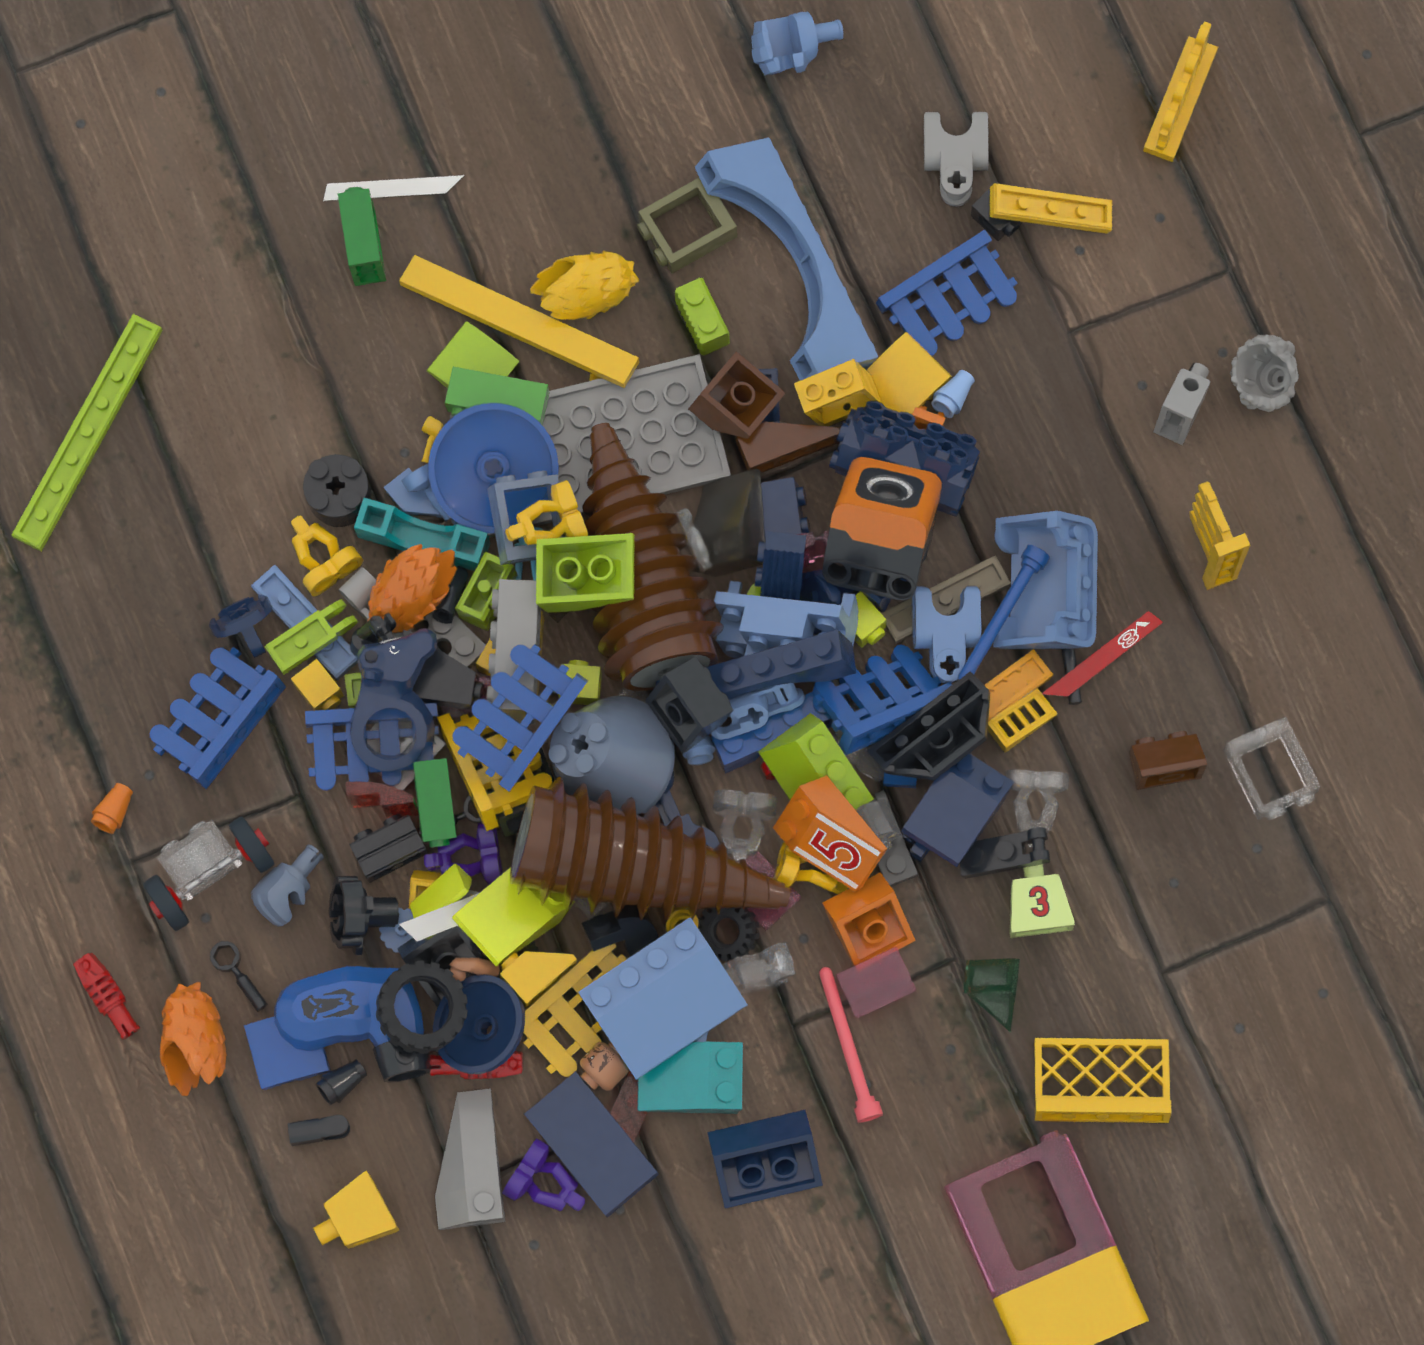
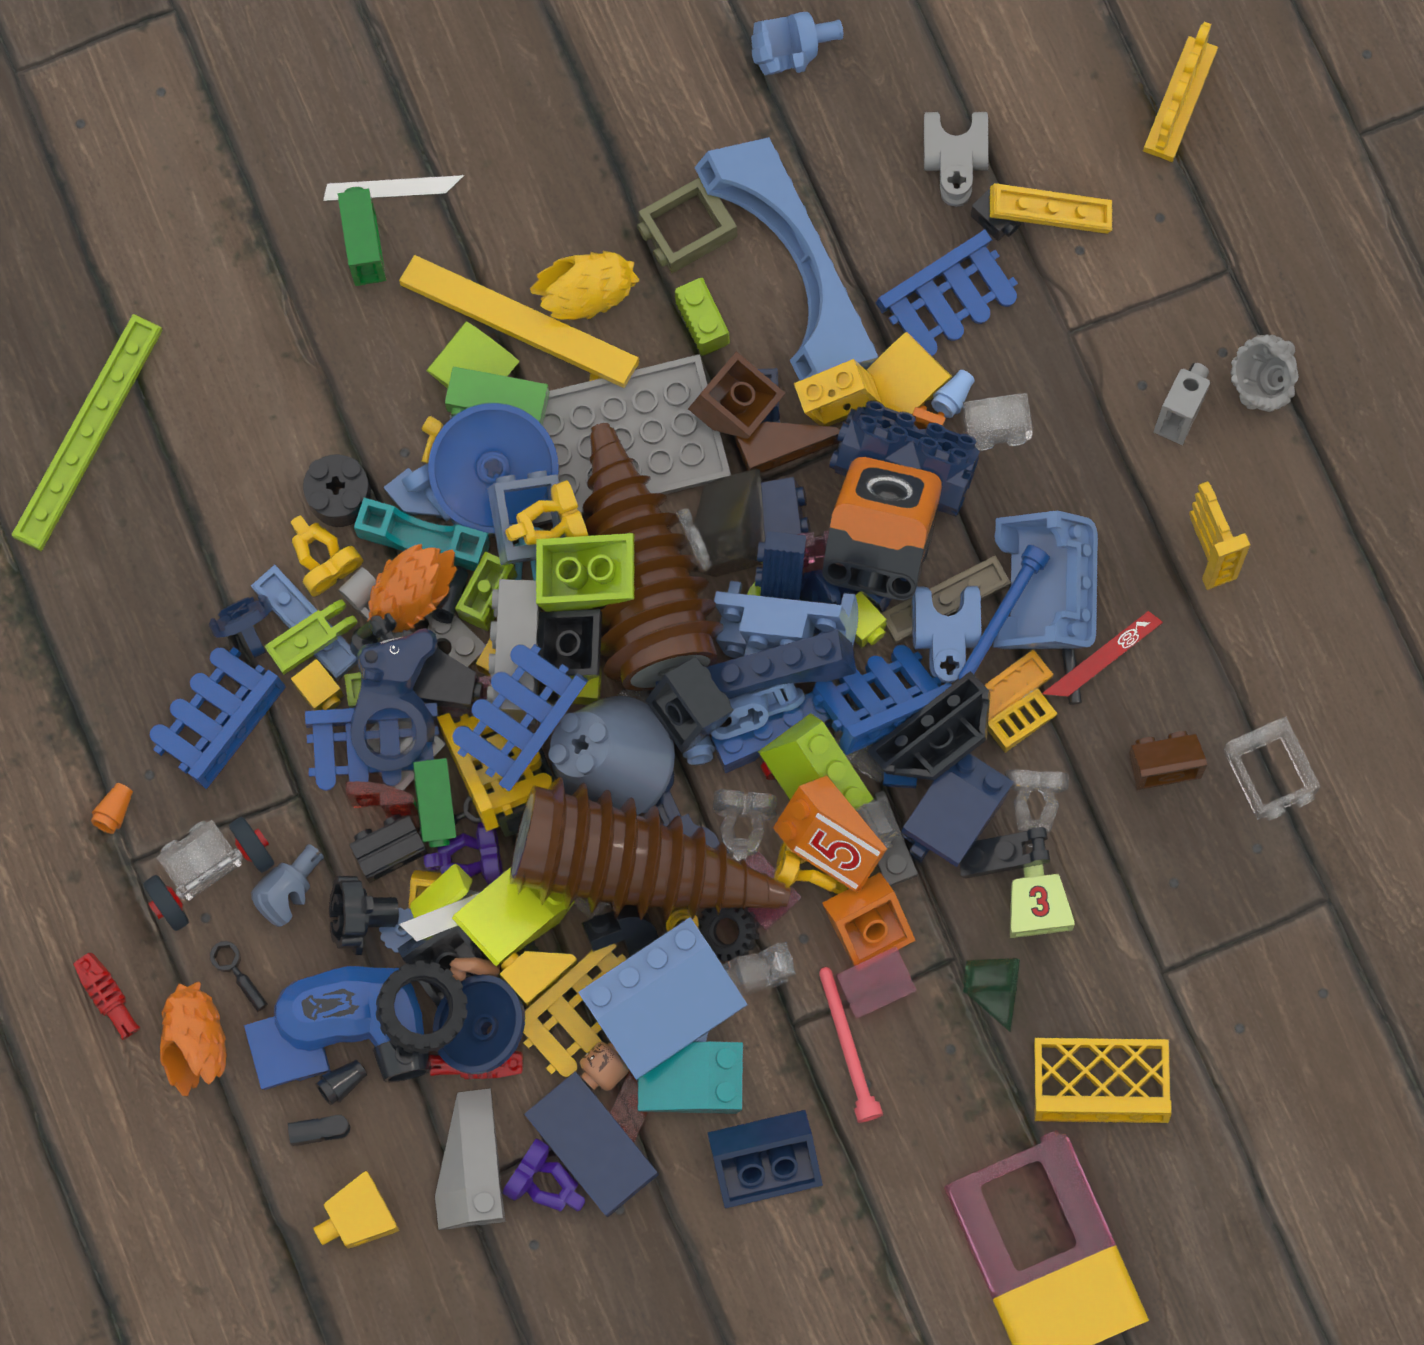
none -> black slope [538,609,602,680]
none -> clear brick [962,393,1033,450]

